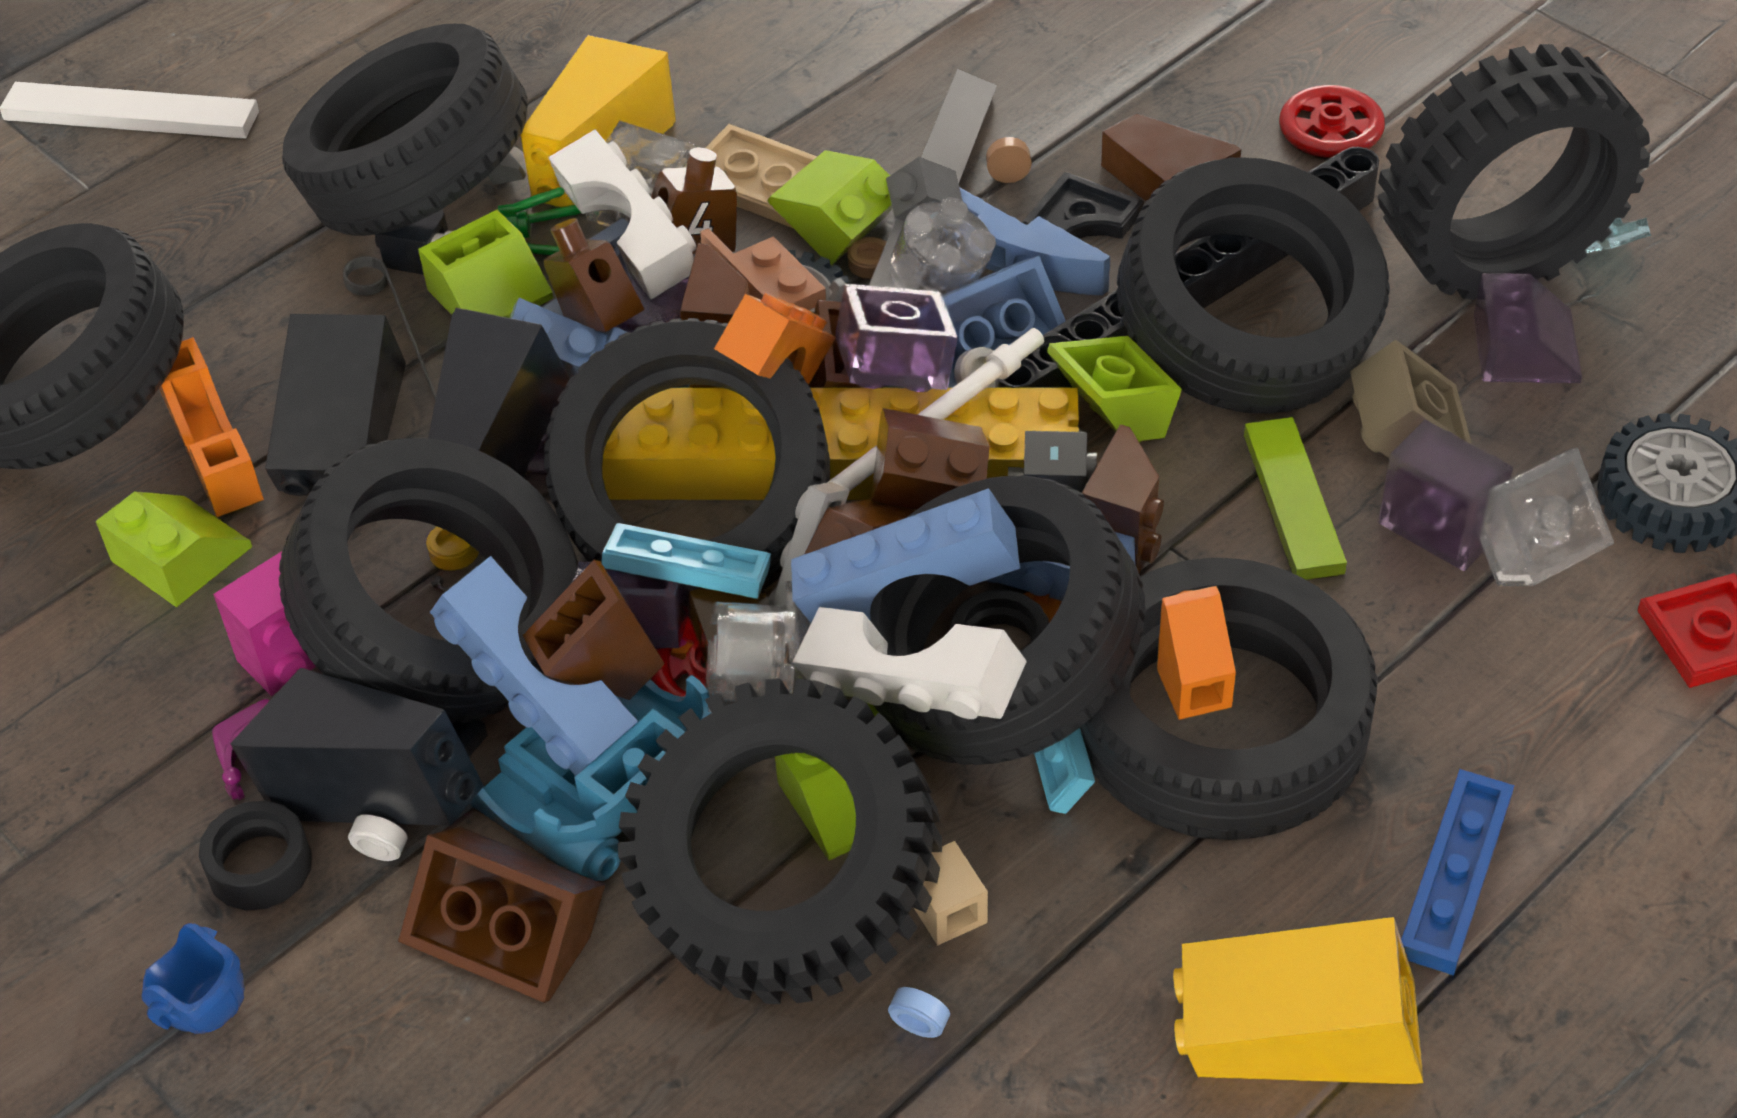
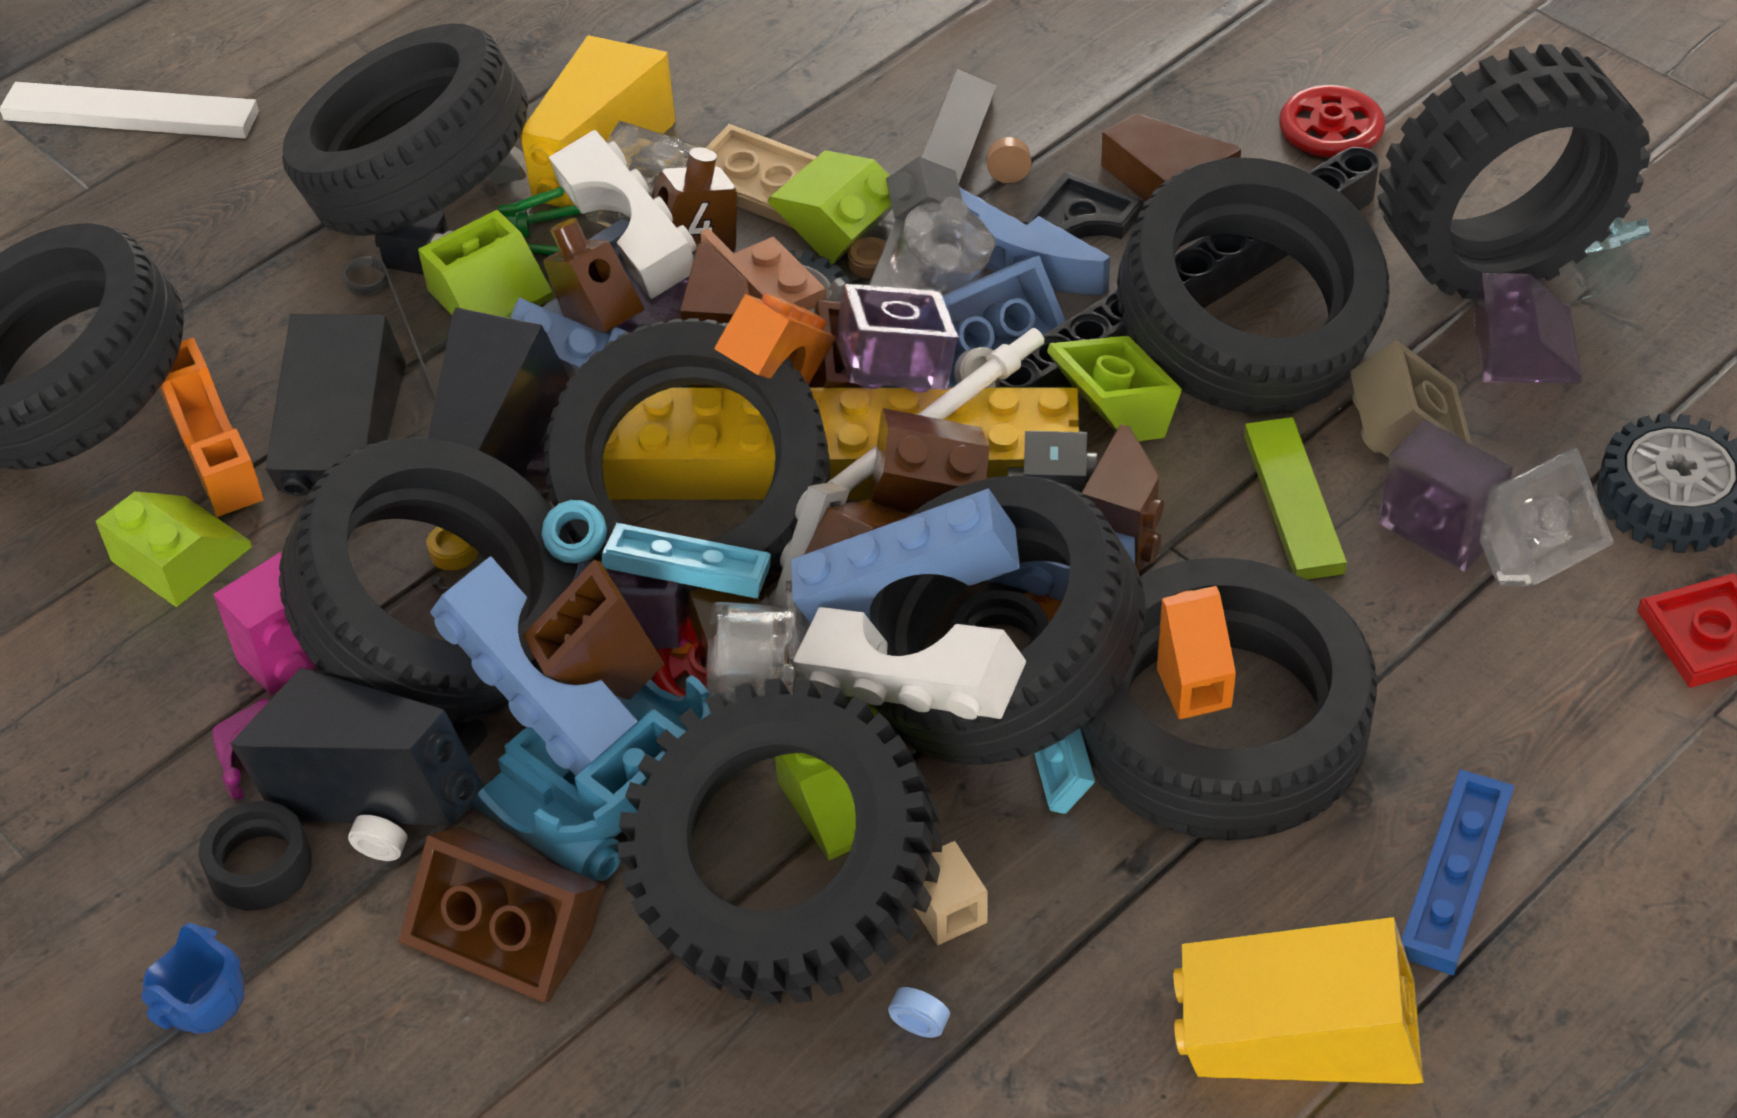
none -> medium azure piece [542,500,607,564]

